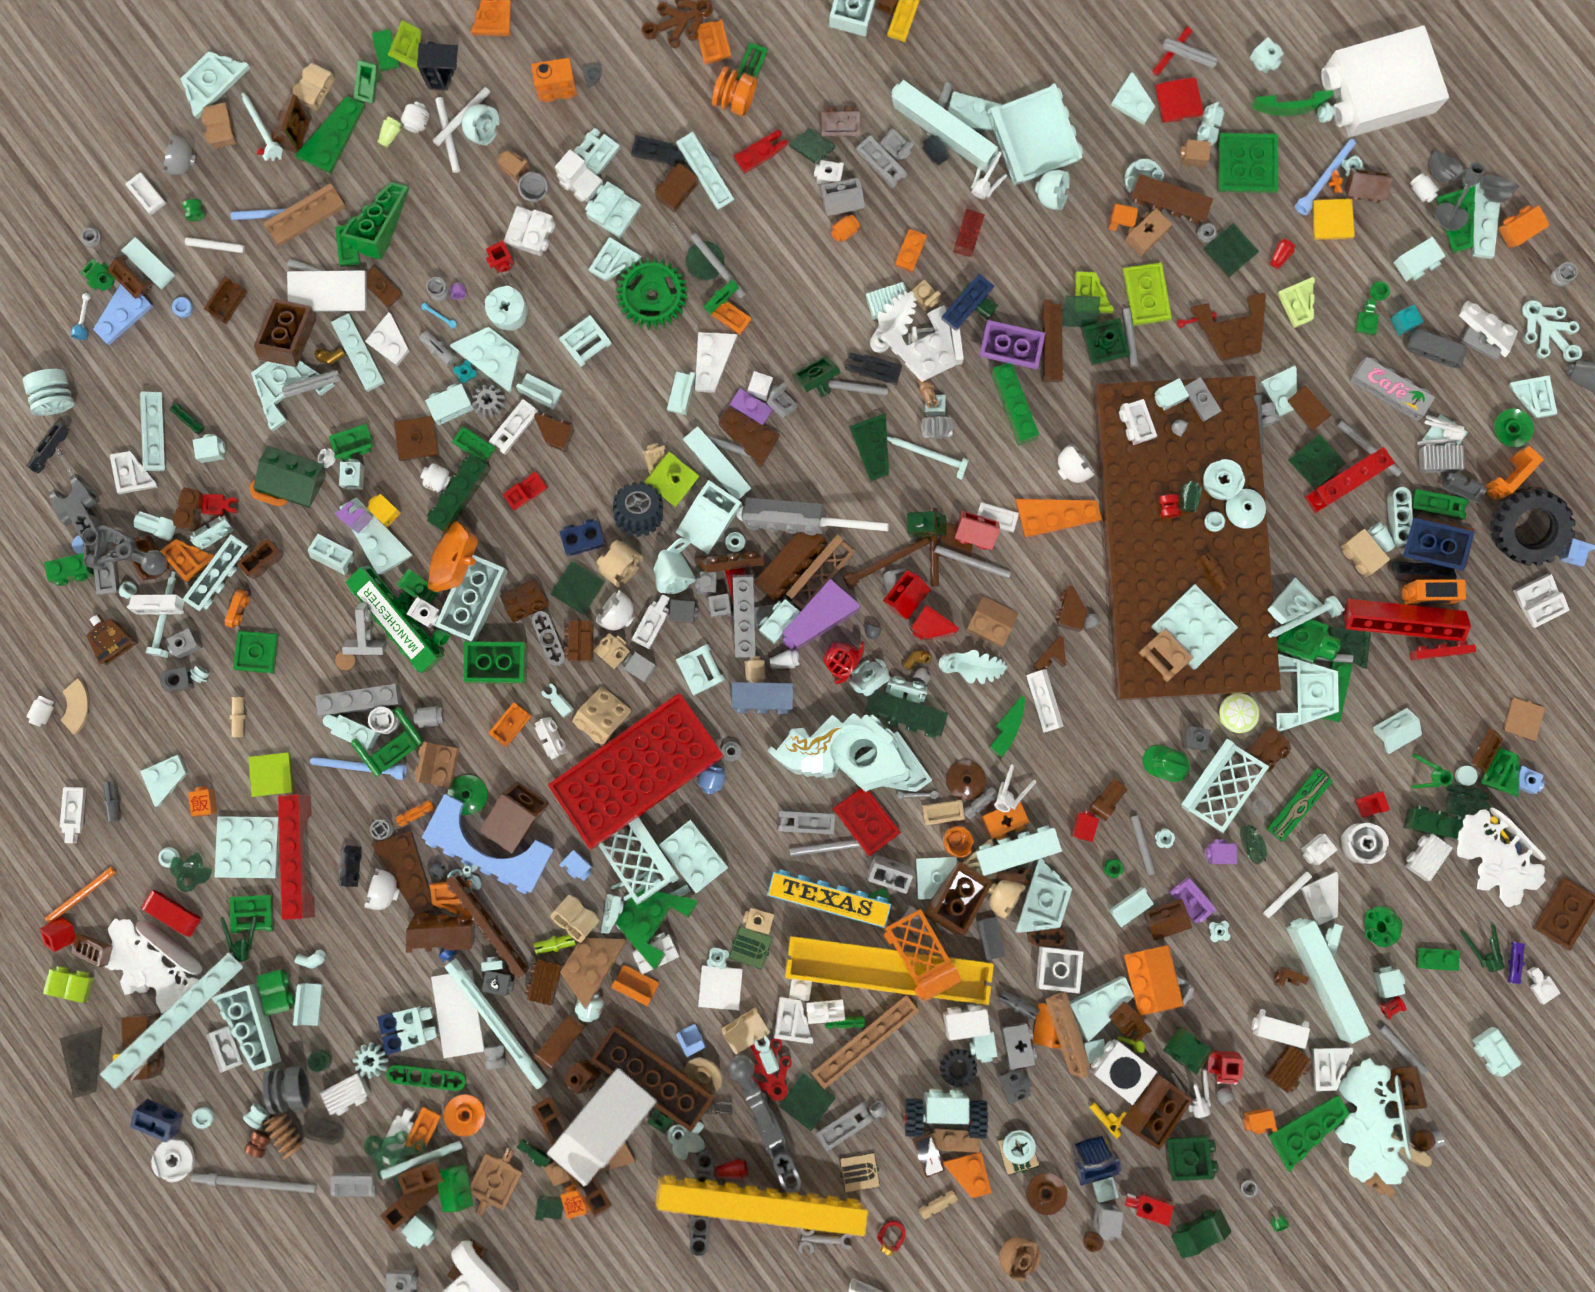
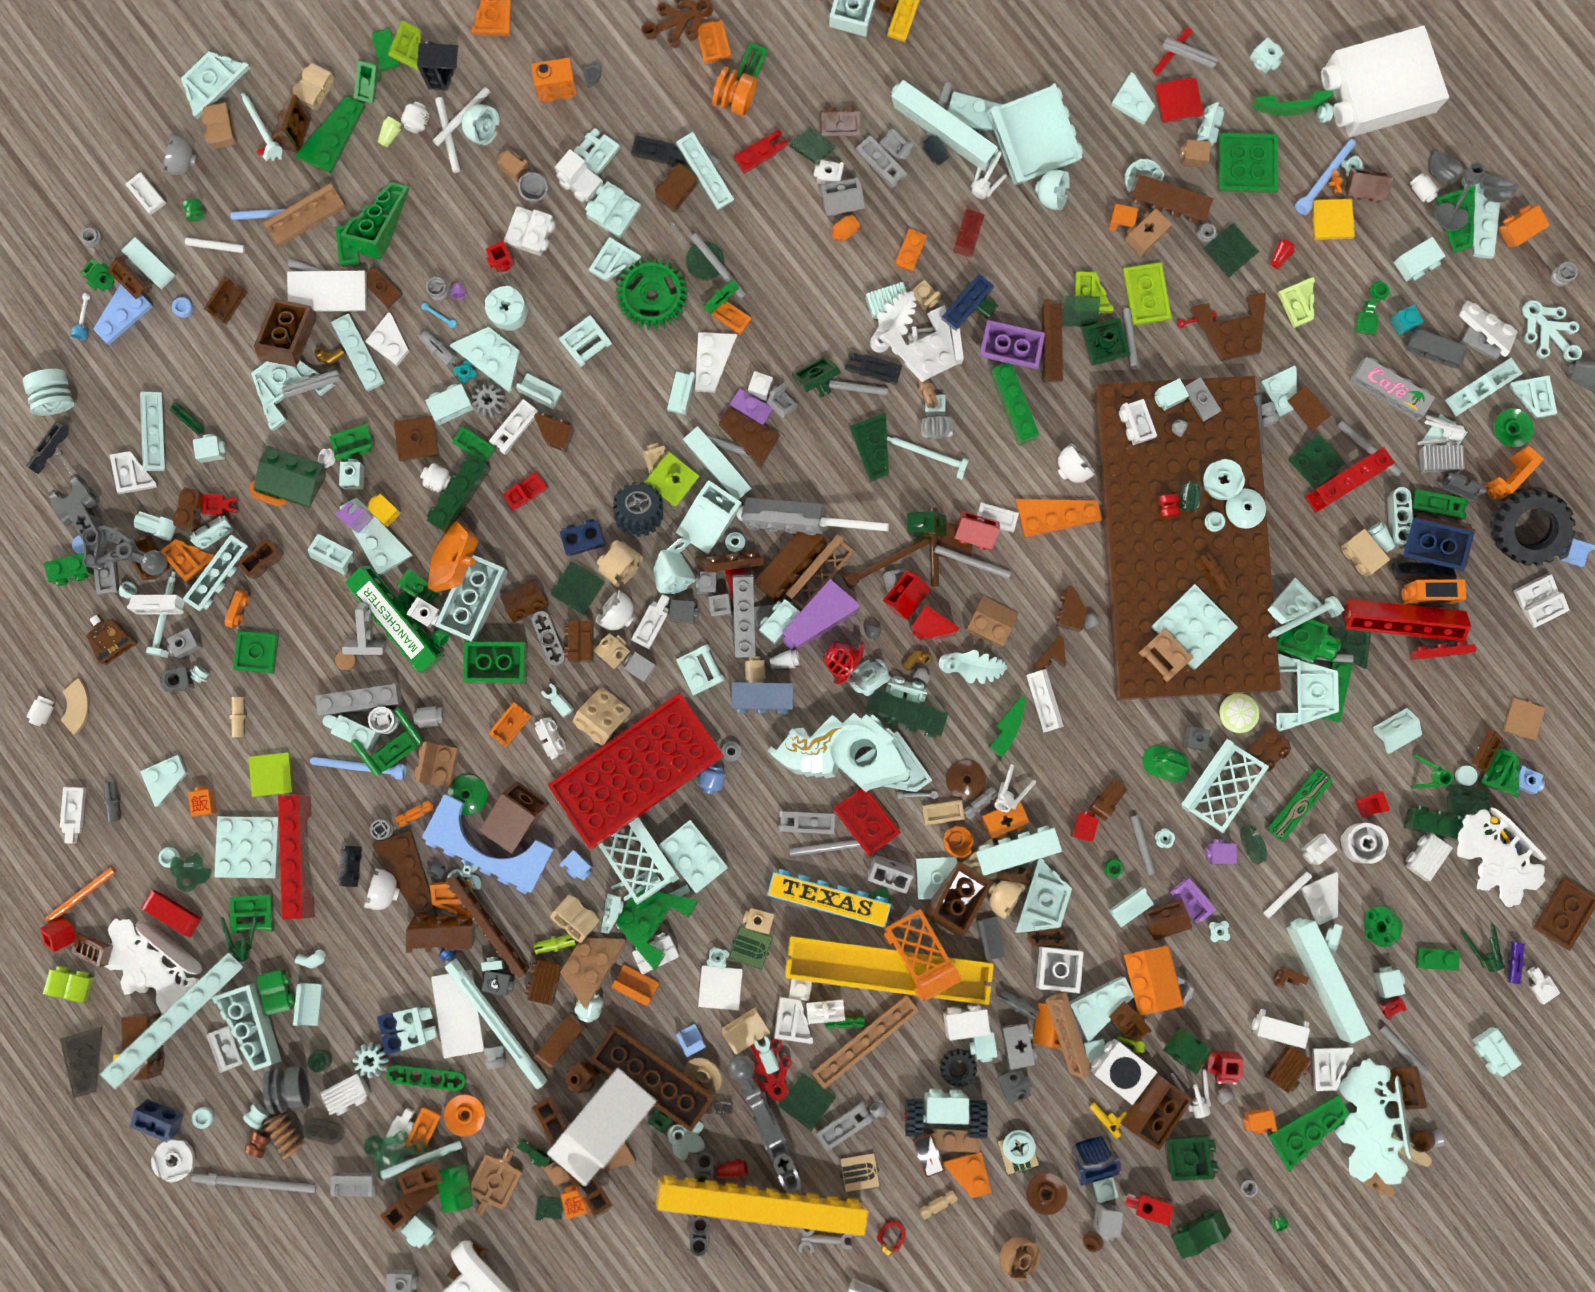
none -> light aqua slope [1445,358,1523,416]

